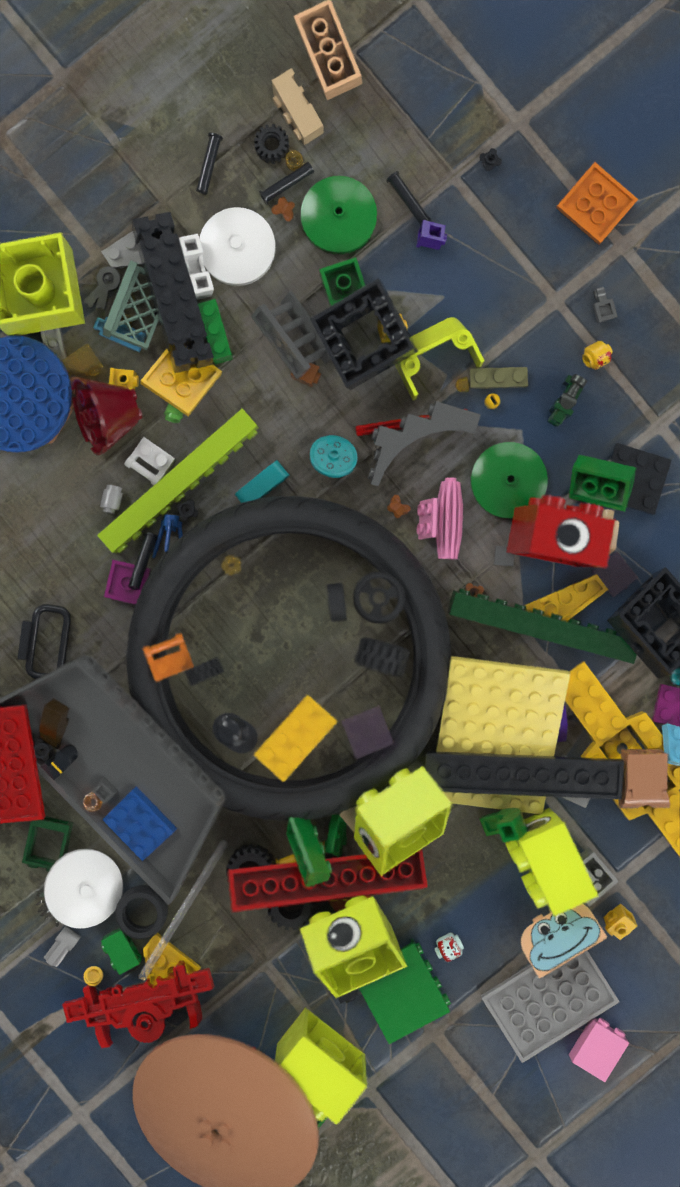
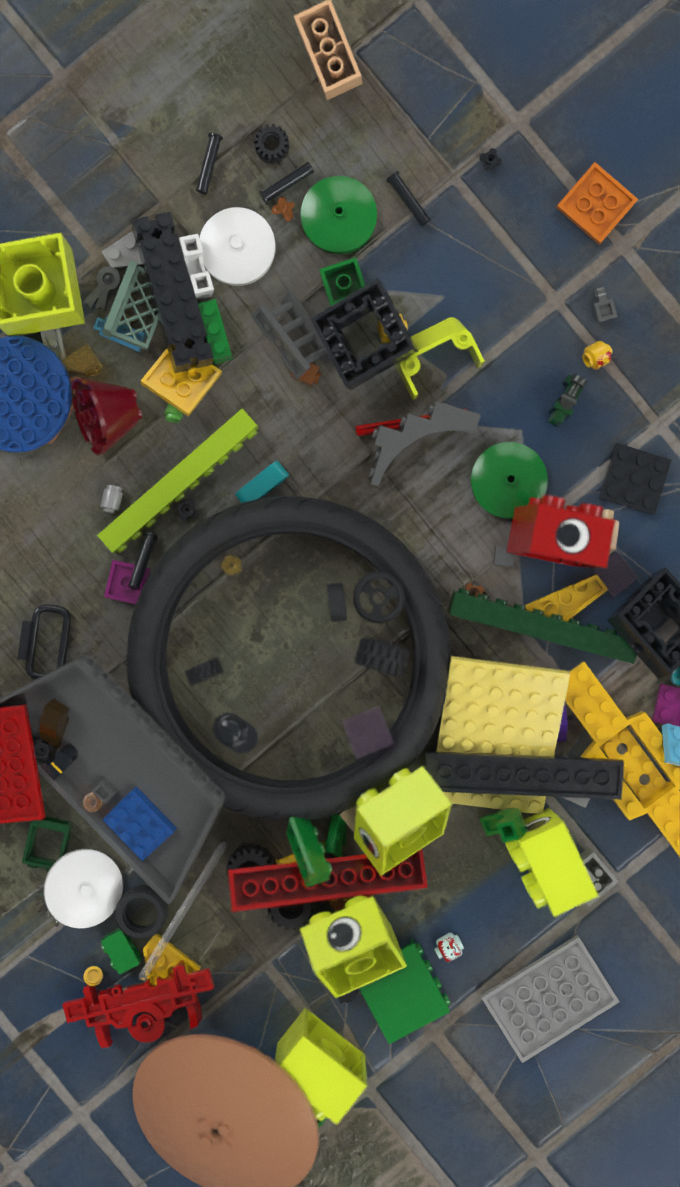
light grey piece [44,926,81,967] -> none
yellow brick [109,368,139,390] -> none
white plate [124,437,176,485] -> none
orange plate [143,633,194,682] -> none
blue plant [152,515,183,558] -> none
yellow plate [254,695,338,782] -> none
tan wedge [272,68,324,145] -> none
clear yellow bush [286,150,303,171] -> none
teal shield [309,435,358,478] -> none
dark orange piece [387,495,411,518] -> none
dark purple brick [416,220,447,250] -> none
bright pink plate [416,478,463,560] -> none
clear yellow hinge [455,377,469,393] -> none
olive plate [469,367,528,389] -> none
yellow hinge [484,393,500,409] -> none
brick [521,904,607,979] -> none
green slope [569,455,636,512] -> none
bright pink brick [569,1018,629,1082] -> none
yellow brick [603,903,638,940] -> none
nougat piece [619,749,670,808] -> none

